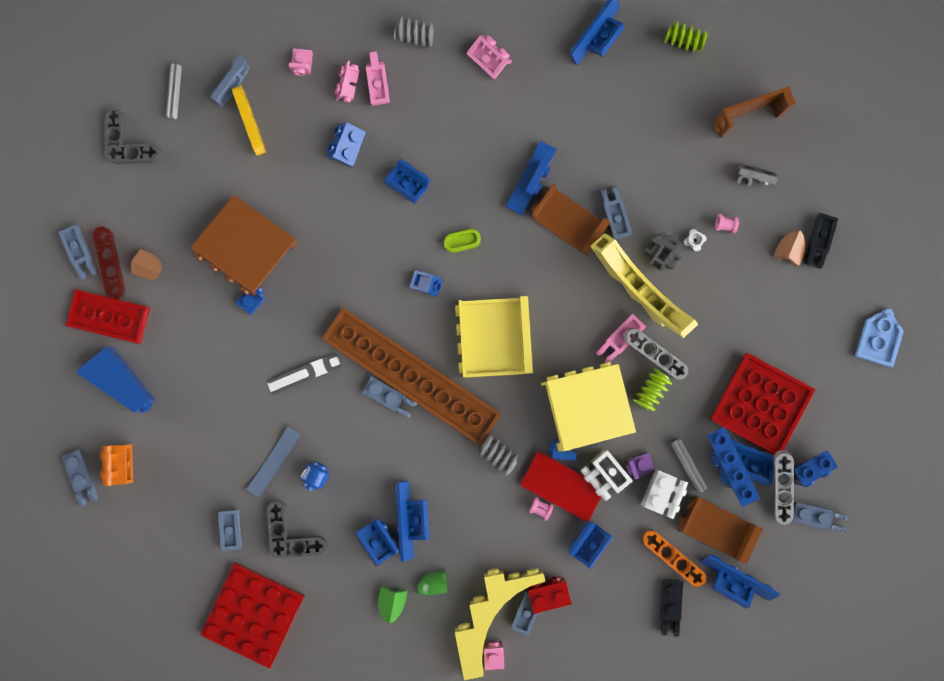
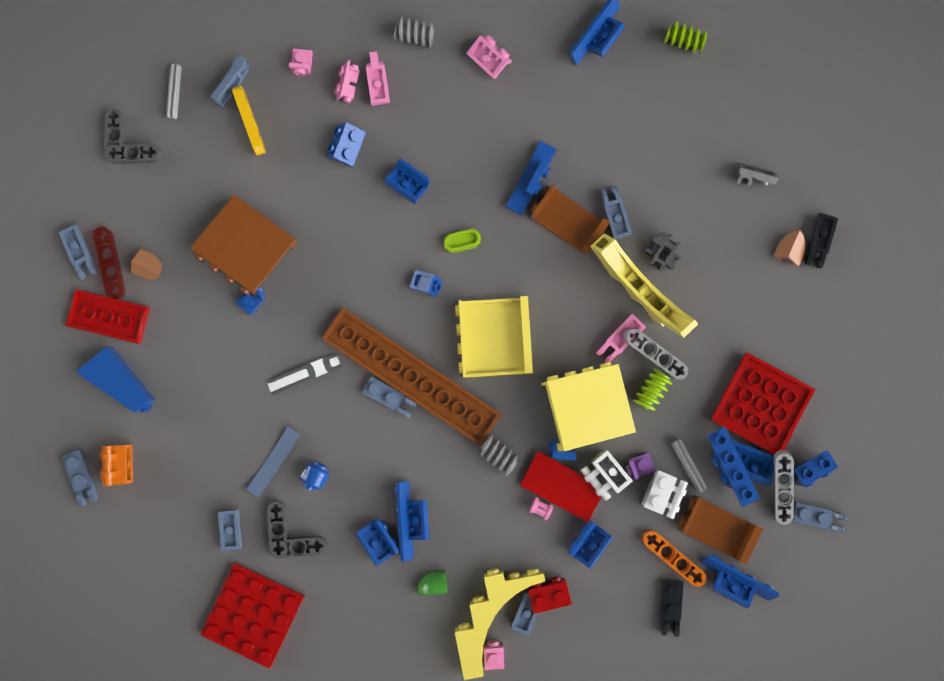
bright green brick [378,586,408,624] -> none
white plate [684,229,706,252] -> none
dark orange panel [713,86,796,138] -> none
bright pink bush [715,214,739,234] -> none
light blue tile [855,307,904,368] -> none

